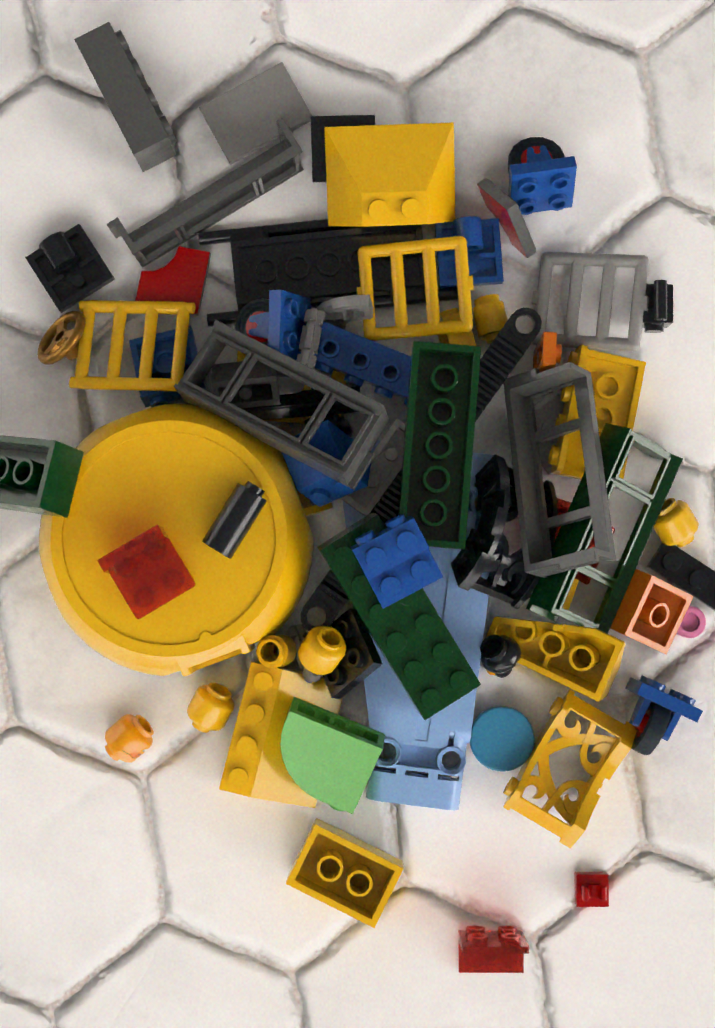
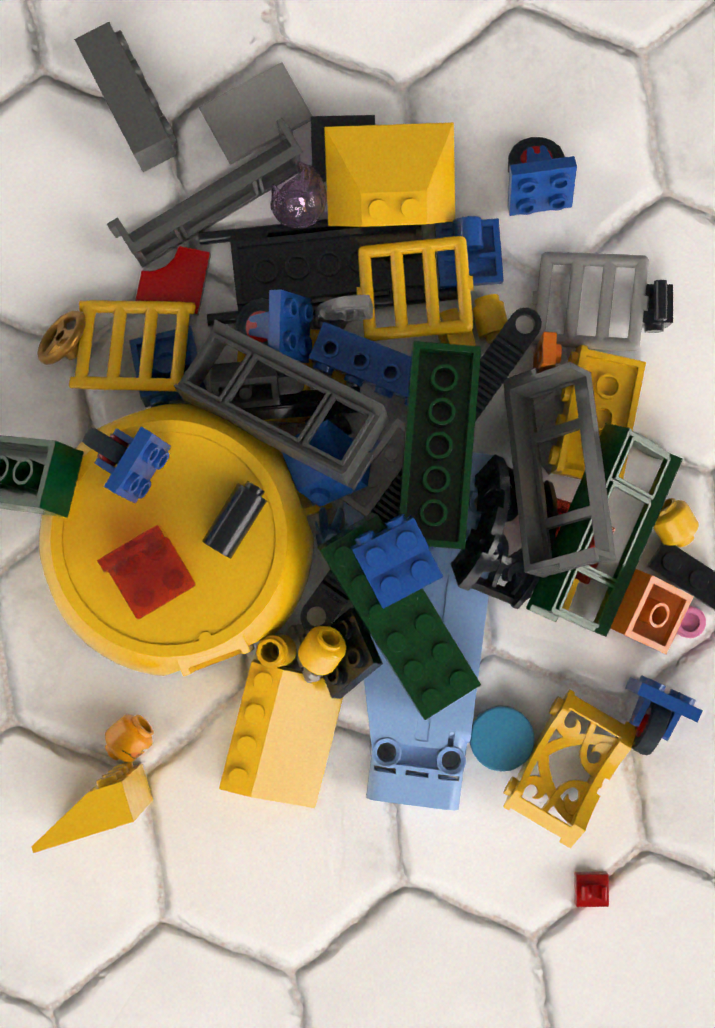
black plate [25,224,115,313] -> none
yellow head [187,683,235,733] -> none
bright green brick [280,697,385,814] -> none
yellow brick [286,818,404,928] -> none
light grey axle [296,308,325,369] -> none
clear red bracket [458,925,529,973] -> none
dark grey tile [477,178,537,258] -> none
black animal [480,634,521,678] -> none
yellow wedge [486,616,626,702] -> none
none -> yellow slope [31,762,153,853]
none -> blue plate [82,427,171,503]
none -> piece [270,161,327,228]
none -> flat silver piece [315,507,349,546]

